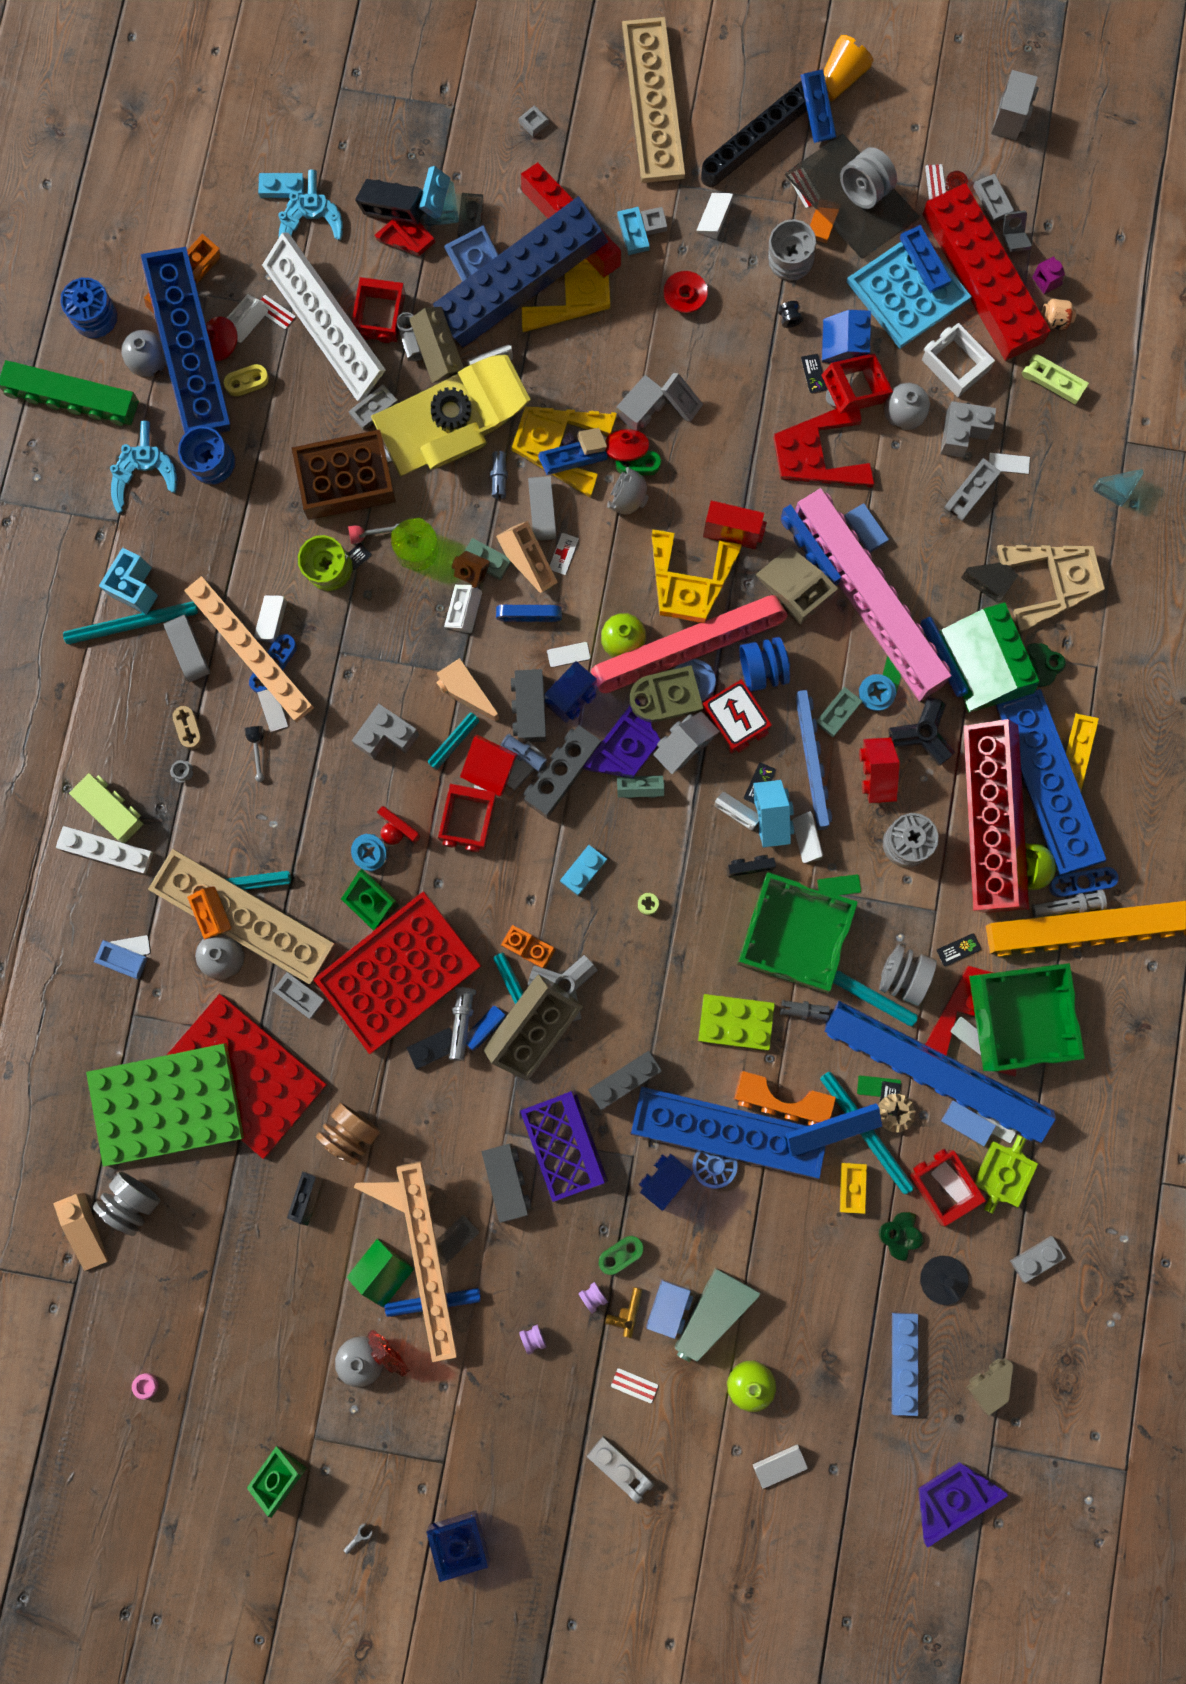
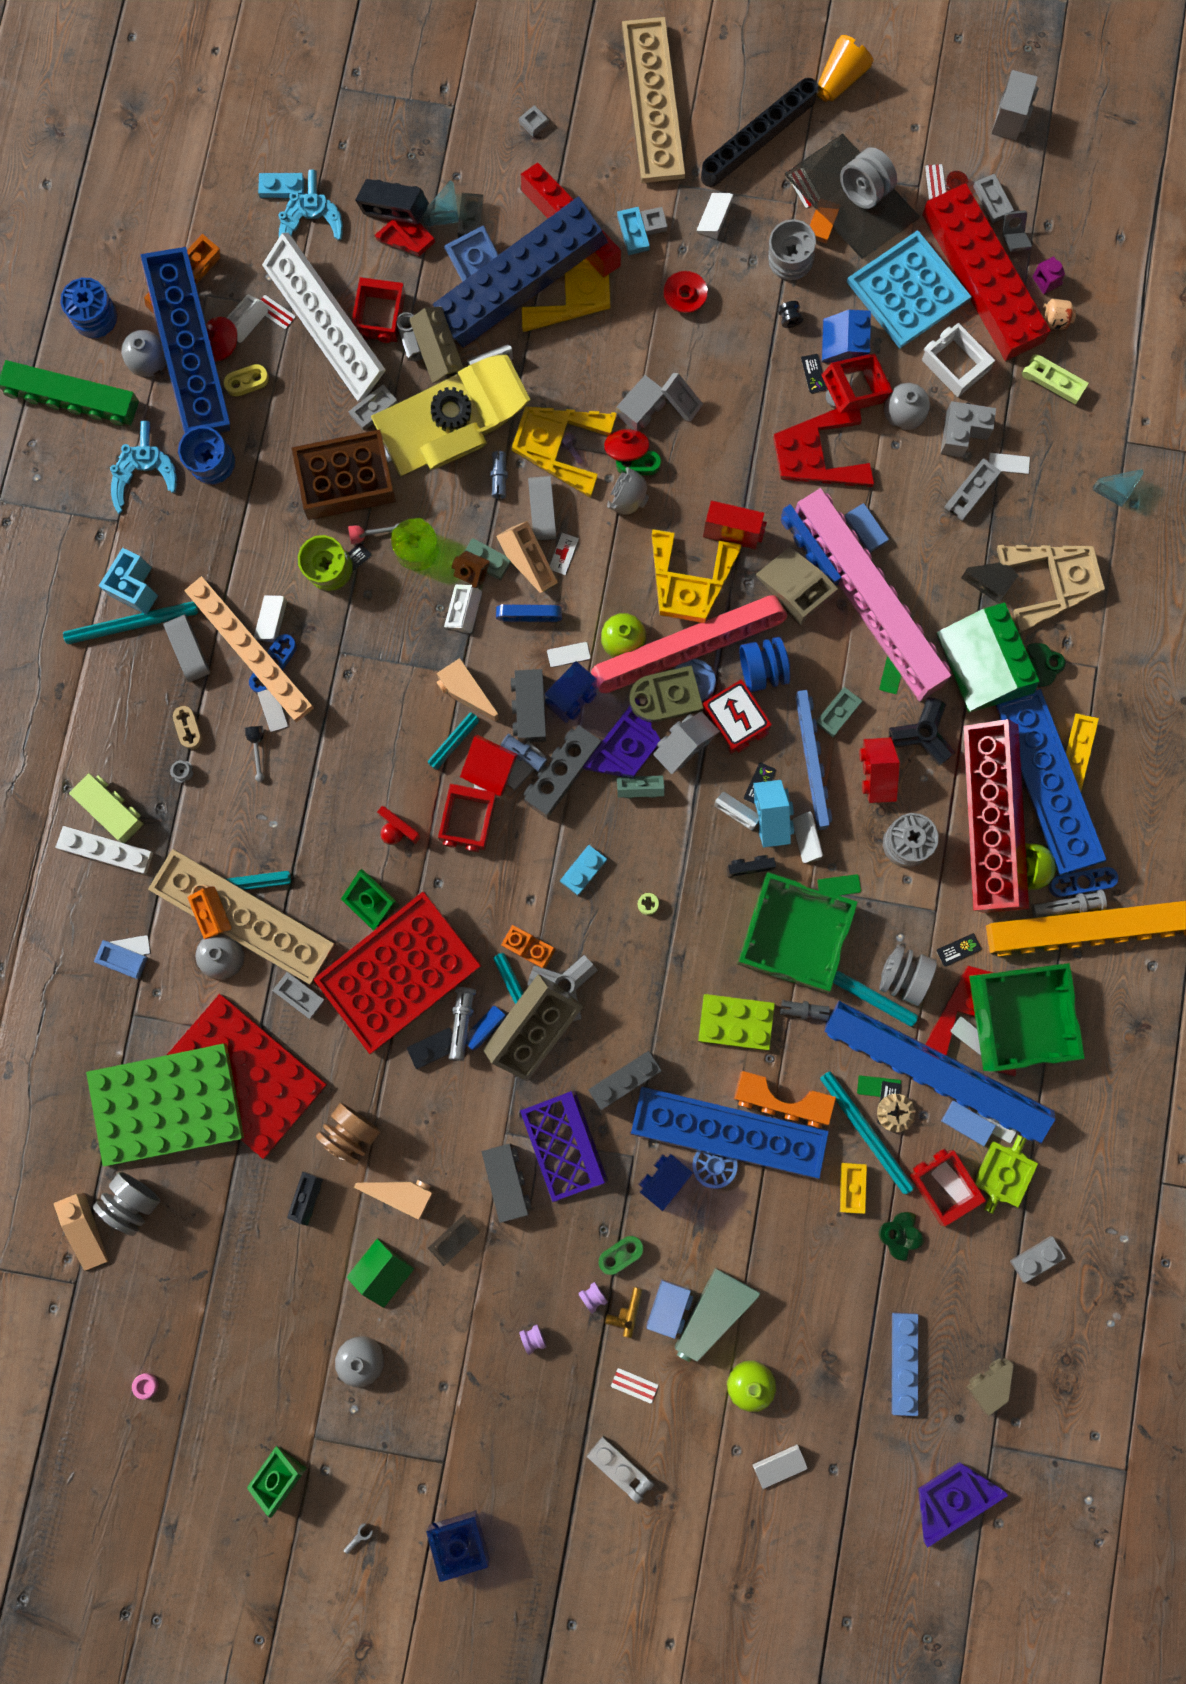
dark azure gear [351,833,388,871] -> none
light grey brick [352,704,419,759] -> none
clear red hinge [368,1330,410,1377] -> none
blue axle [385,1288,481,1317] -> none
light nougat plate [396,1162,457,1362] -> none
medium azure plate [419,166,450,219] -> none
blue tile [538,442,608,475] -> none
tan tile [577,428,607,455] -> none
blue tile [786,1103,882,1157] -> none
blue tile [800,69,836,143] -> none
dark azure gear [859,674,896,711] -> none
blue plate [900,225,952,294] -> none
black shield [920,1255,968,1305] -> none
blue axle [921,617,968,697] -> none

